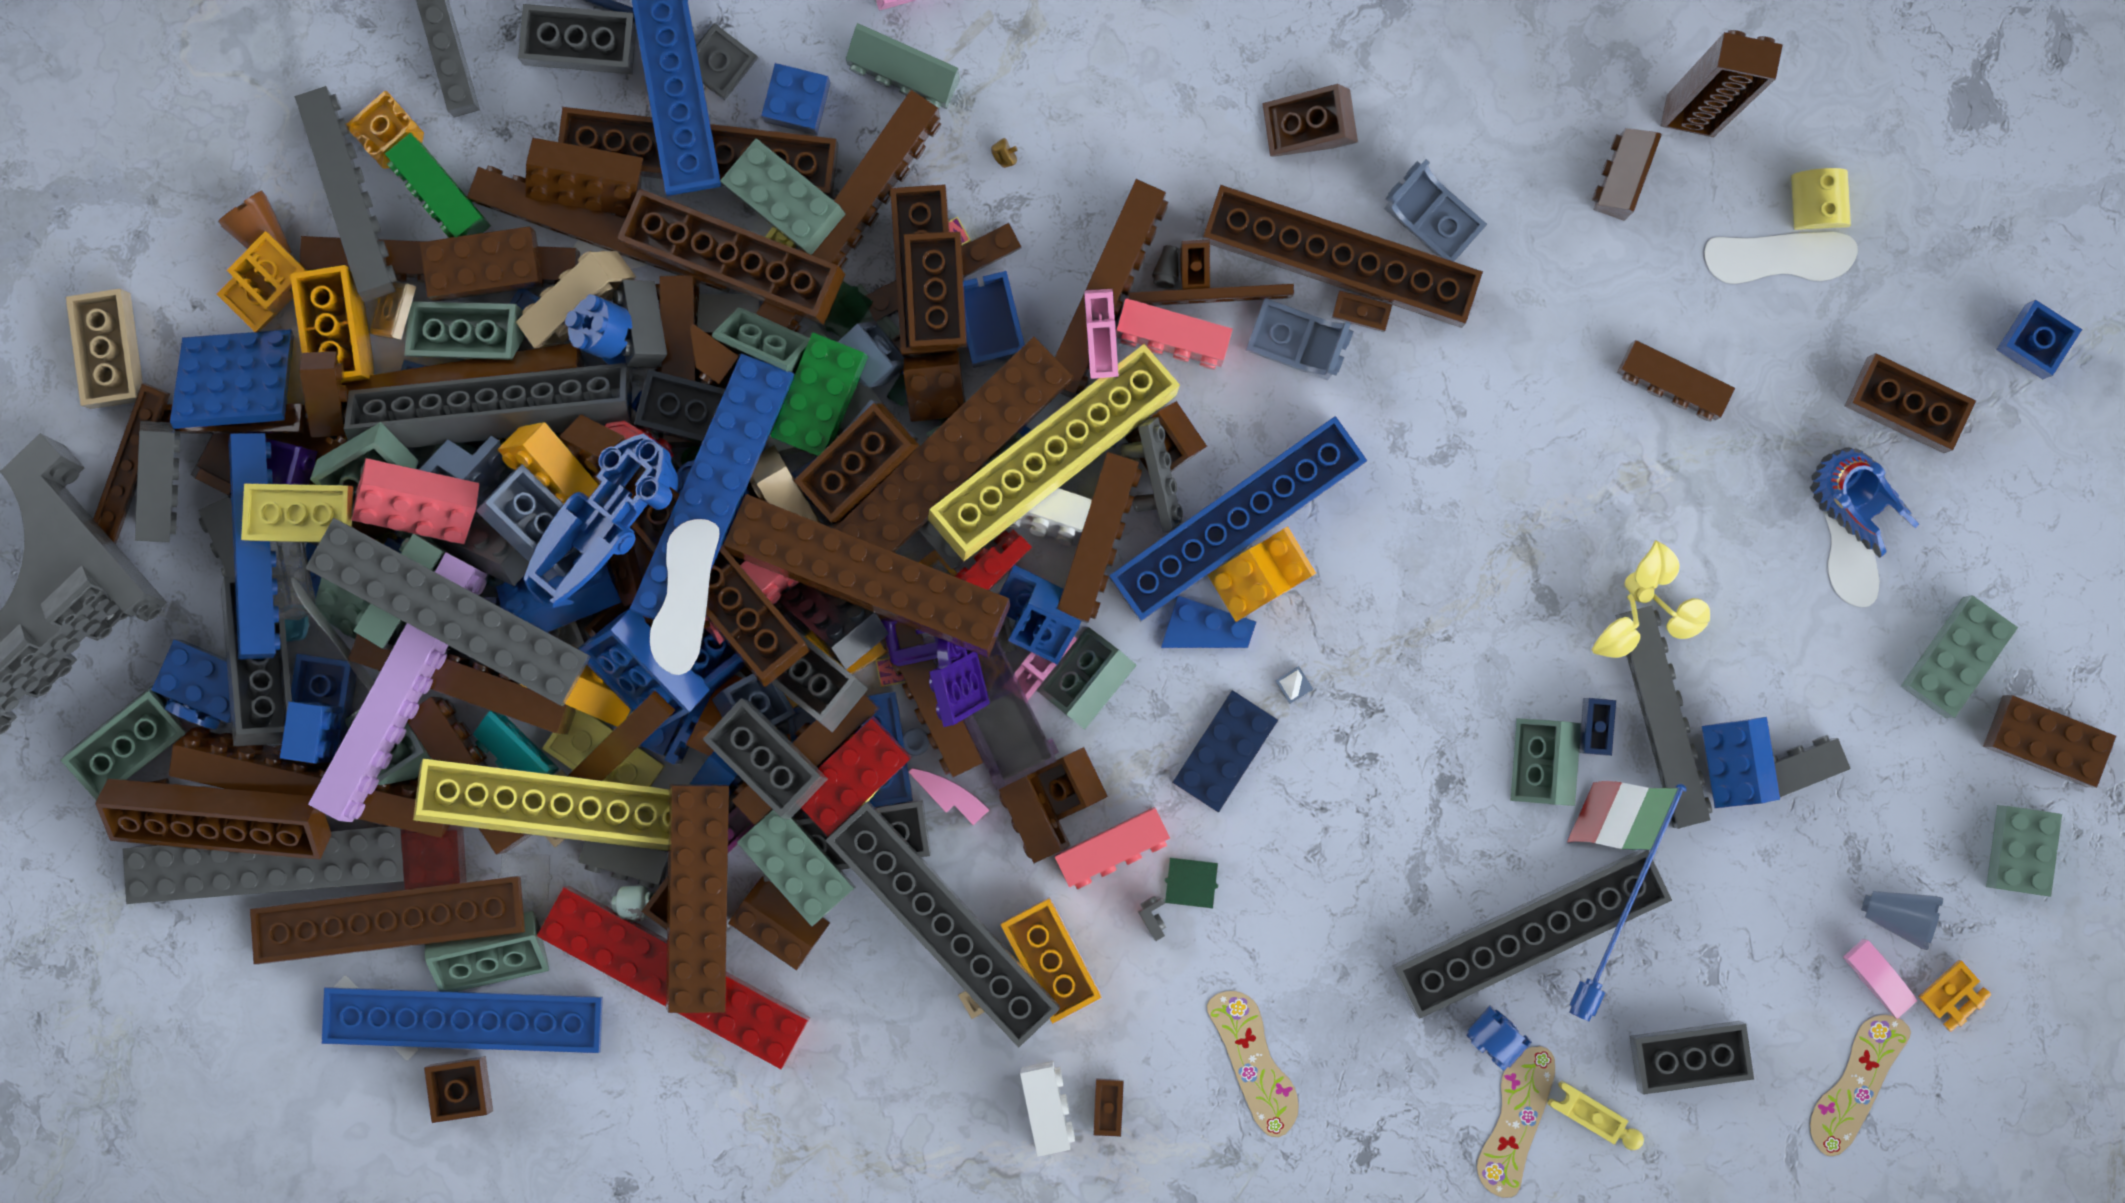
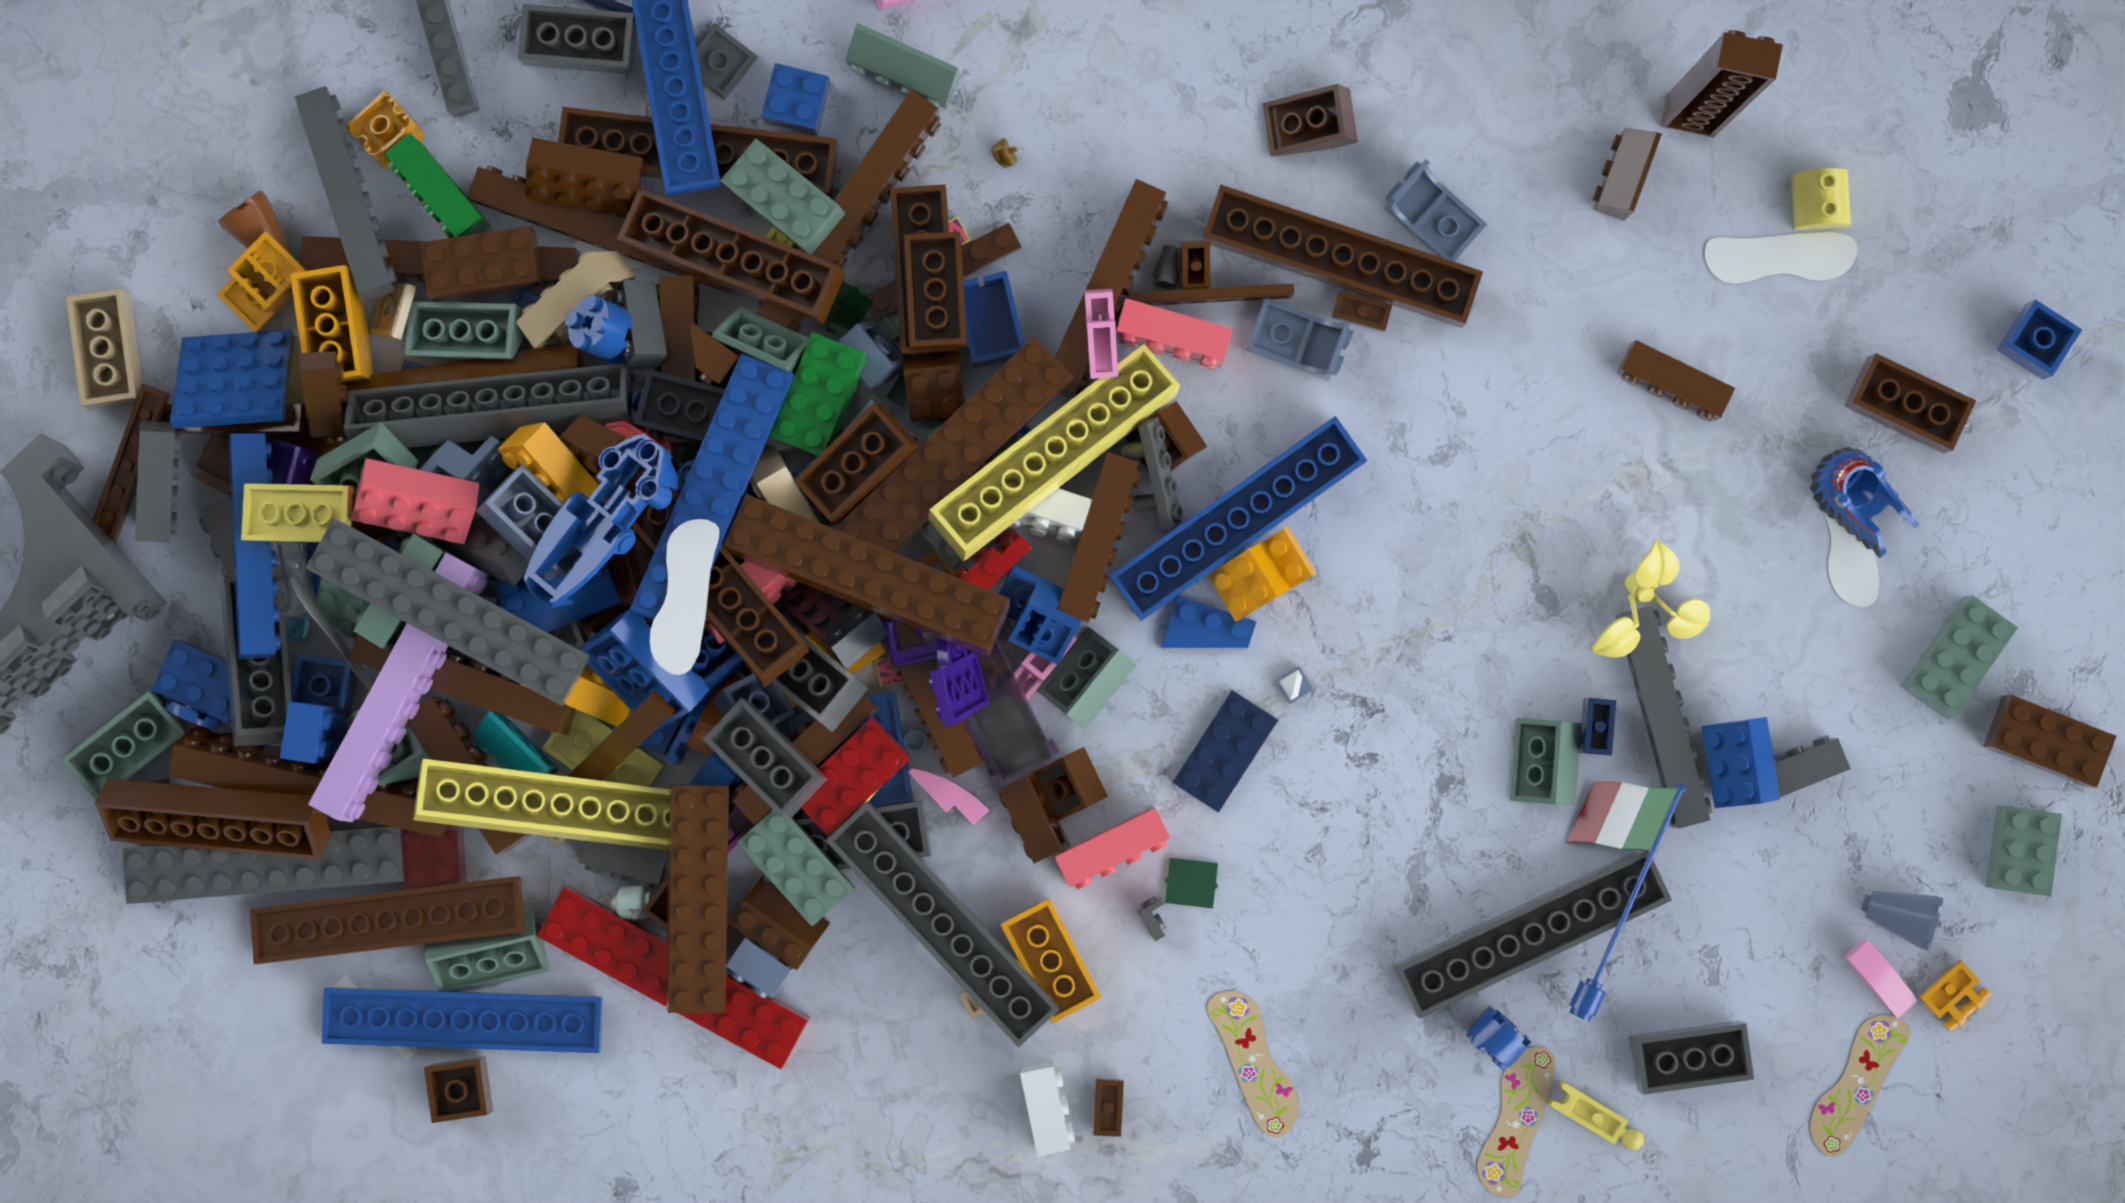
none -> sand blue brick [726,937,794,998]

